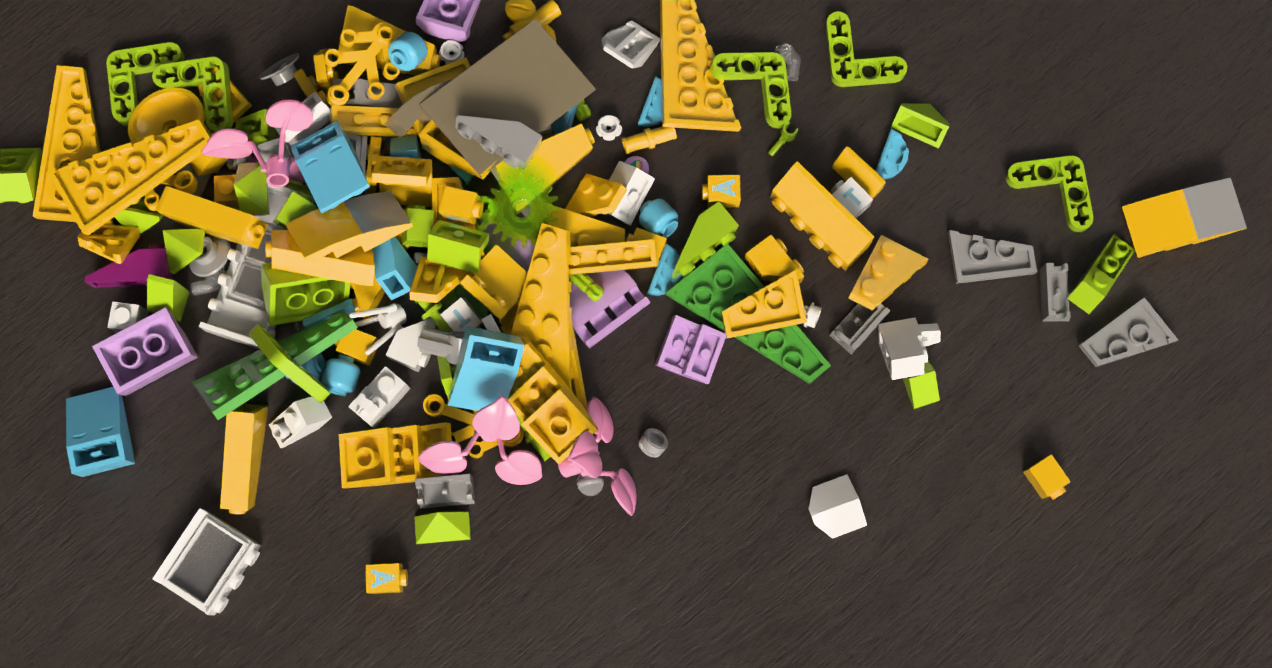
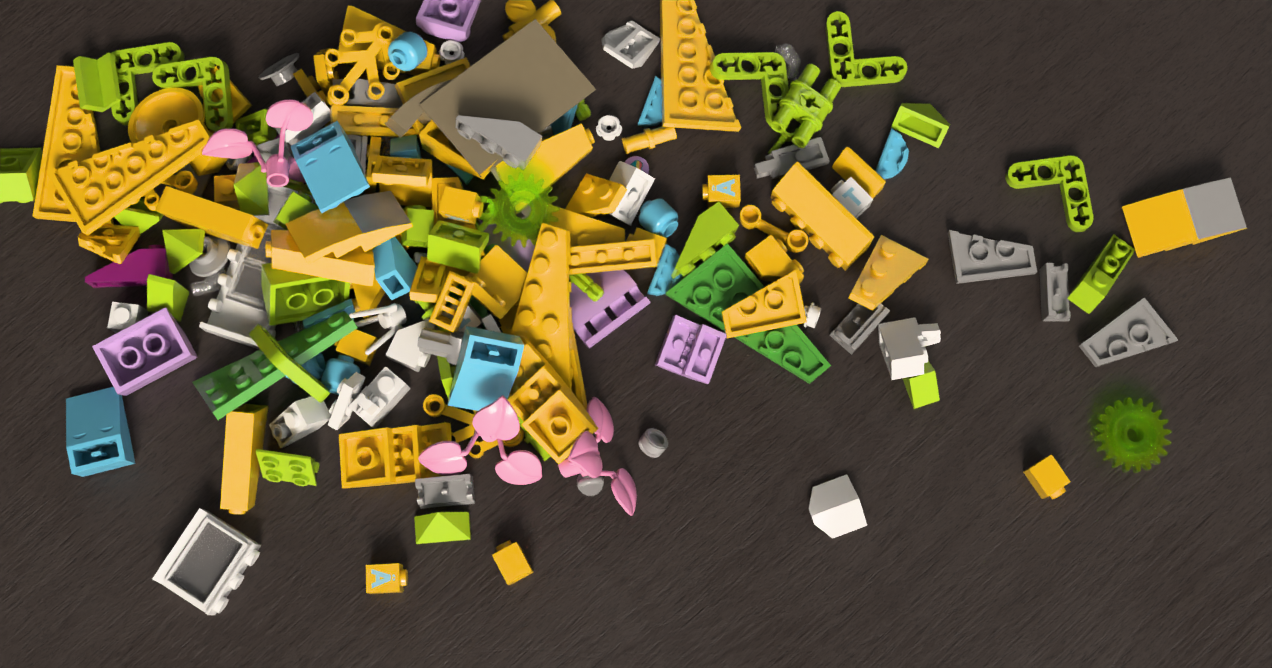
none -> lime panel [73,52,121,112]
none -> lime hinge [256,449,319,486]
none -> white plate [328,372,365,430]
none -> yellow slope [429,271,476,333]
none -> yellow brick [492,540,533,585]
none -> yellow bar [739,205,808,253]
none -> light grey hinge [754,137,830,179]
none -> lime pin [770,64,841,148]
none -> clear neon green gear [1093,397,1172,473]

